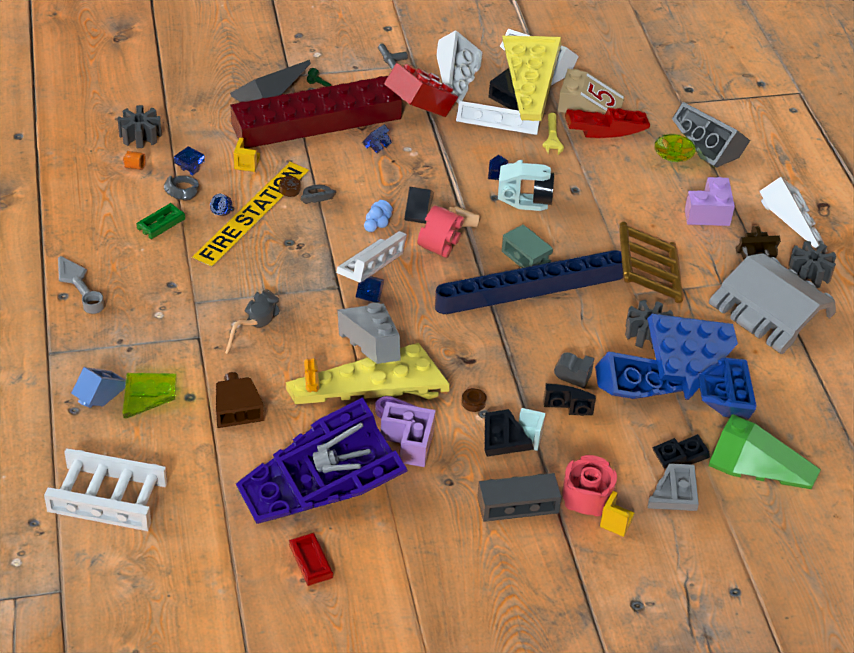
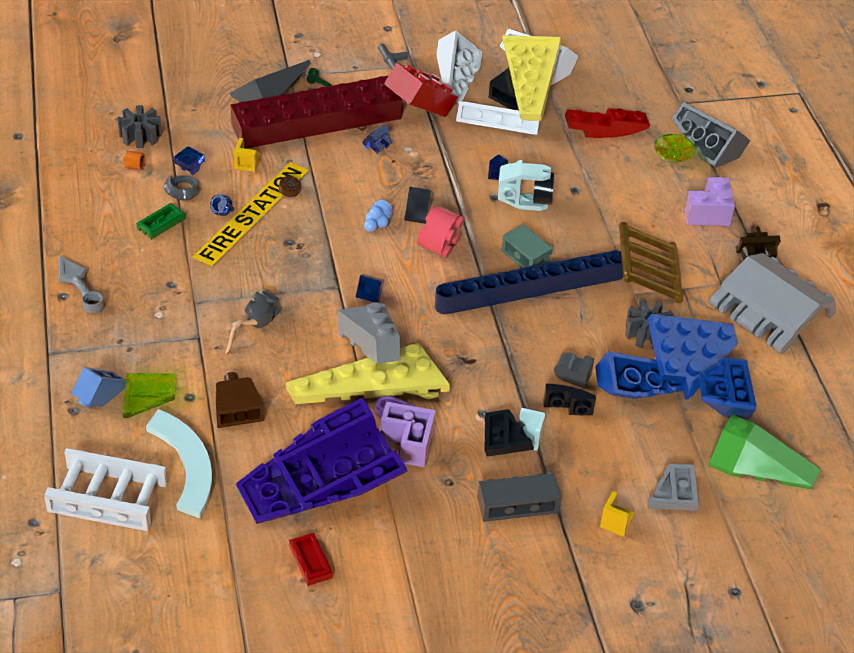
dark grey piece [300,185,336,204] -> none
light orange piece [304,358,319,392] -> none
light grey plant [313,423,371,473] -> none
white fence [336,231,407,283] -> none
light nougat cone [448,206,479,228] -> none
reddish brown tile [462,388,486,412] -> none
light yellow piece [543,113,564,155] -> none
tan slope [558,69,625,114] -> none
coral brick [562,455,617,516] -> none
black slope [652,434,710,468] -> none
white wedge [760,177,828,253] -> none
dark grey gear [789,241,836,288] -> none
none -> light aqua tile [146,409,212,519]

